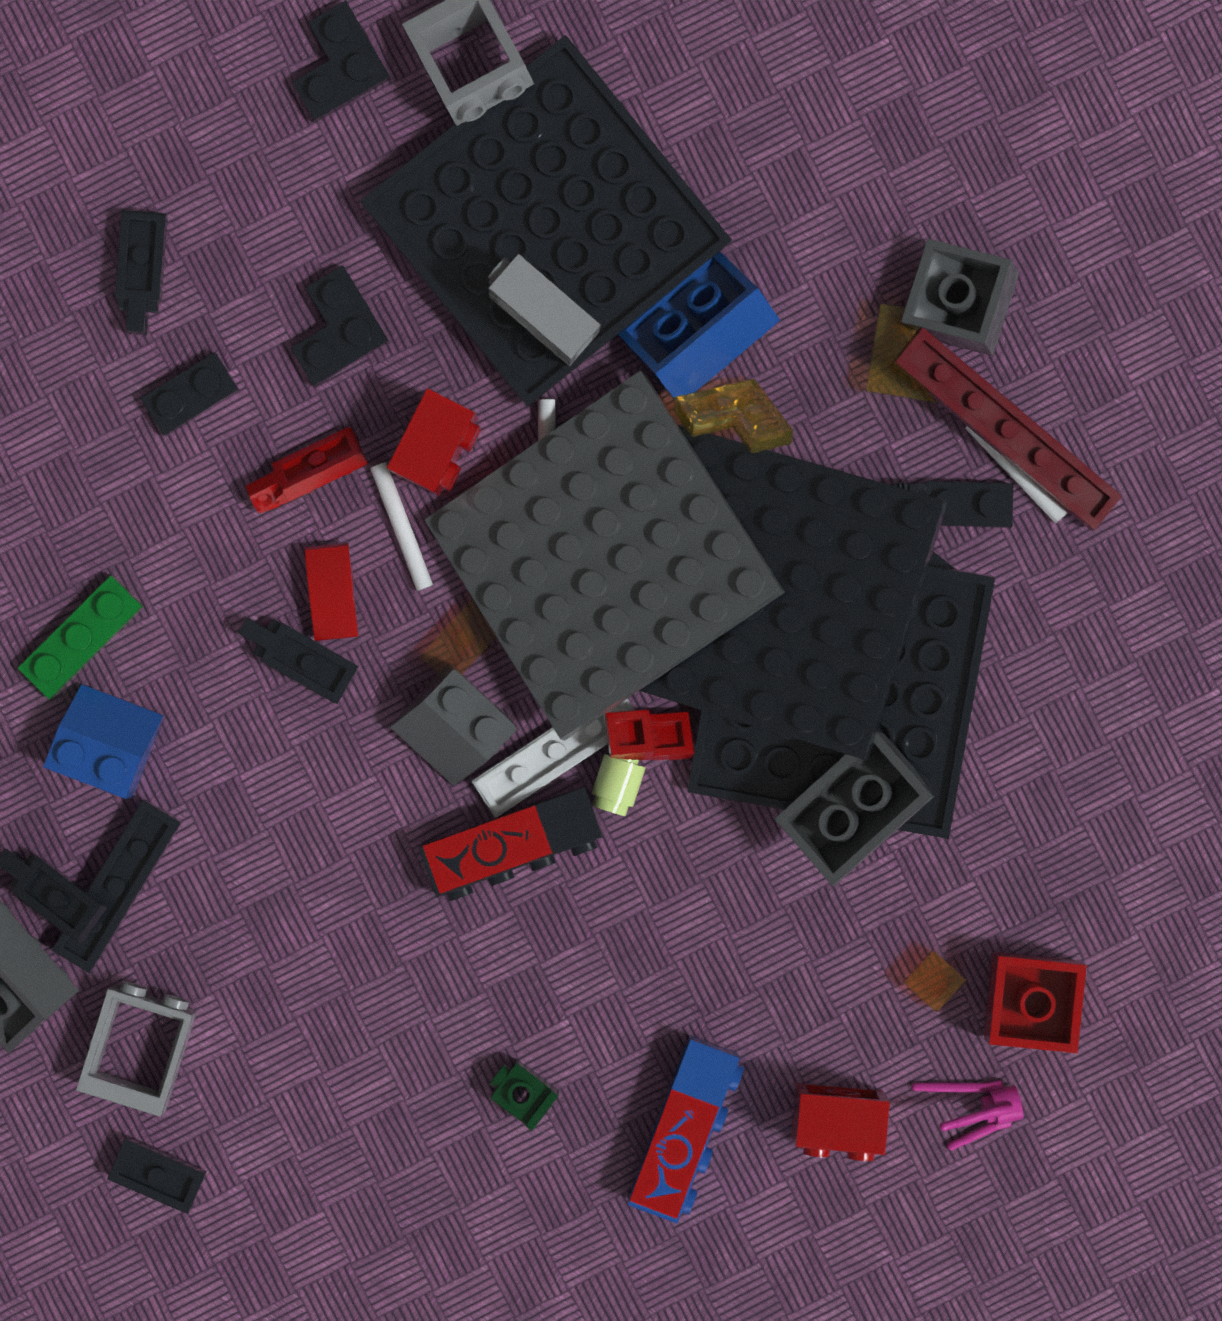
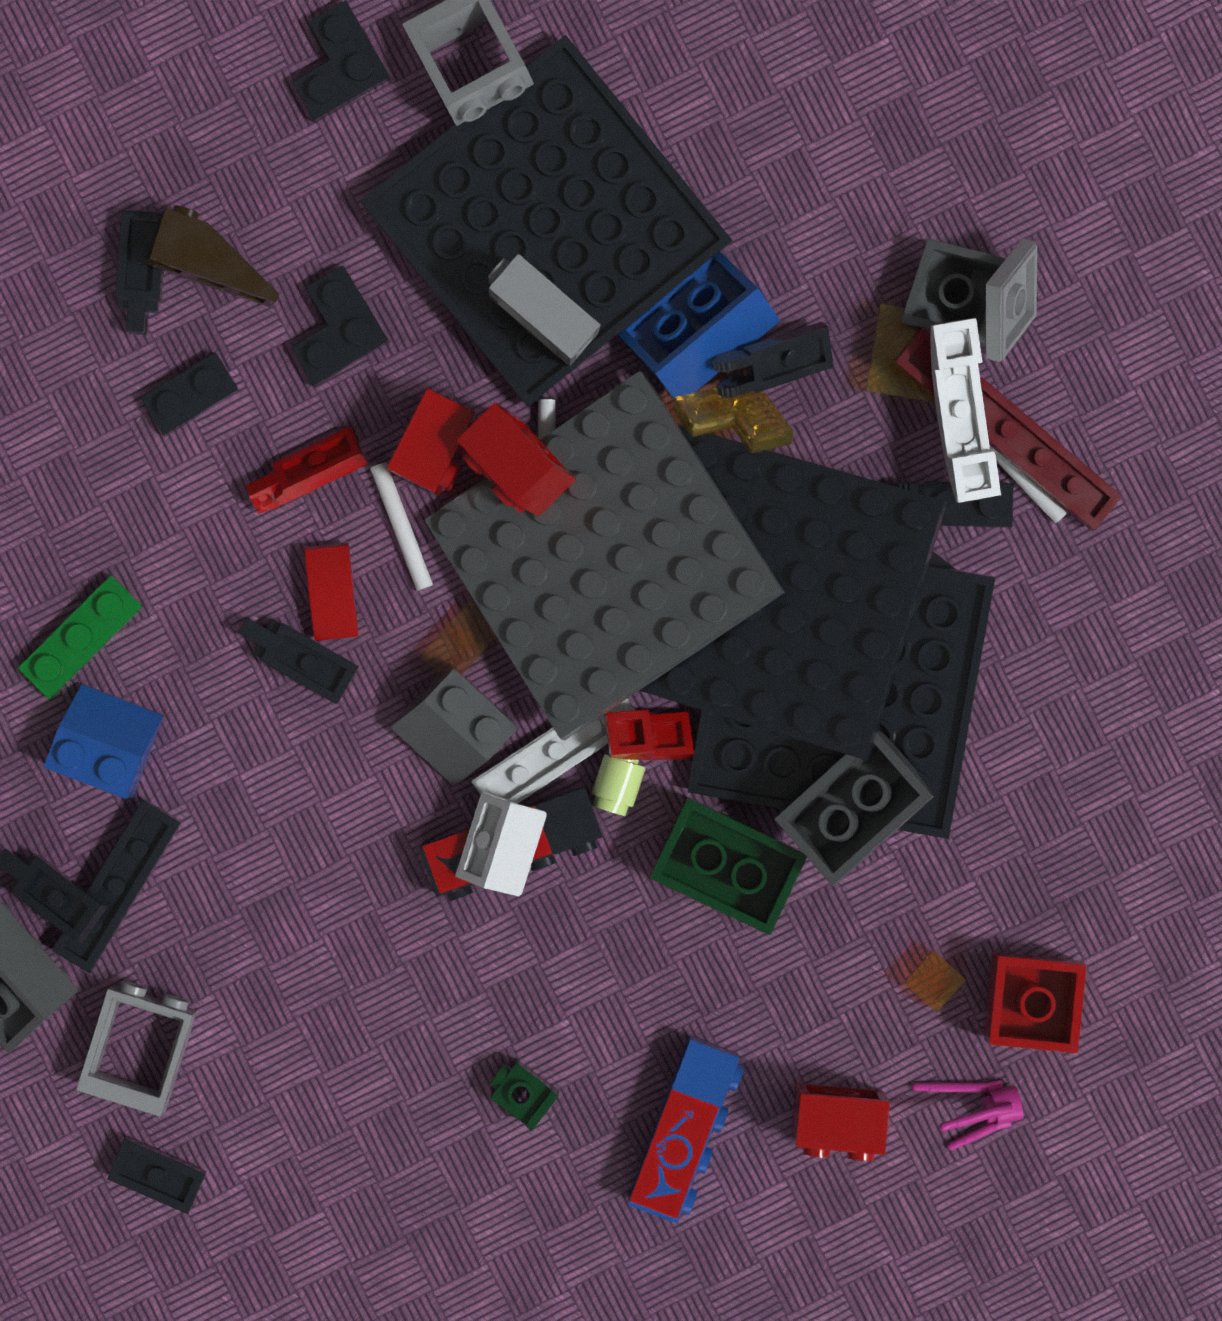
none -> dark brown slope [144,205,279,307]
none -> white panel [455,792,547,896]
none -> red brick [457,402,577,516]
none -> dark green brick [649,796,807,935]
none -> black hinge [712,322,834,398]
none -> white slope [930,318,1001,503]
none -> light grey tile [986,239,1037,362]

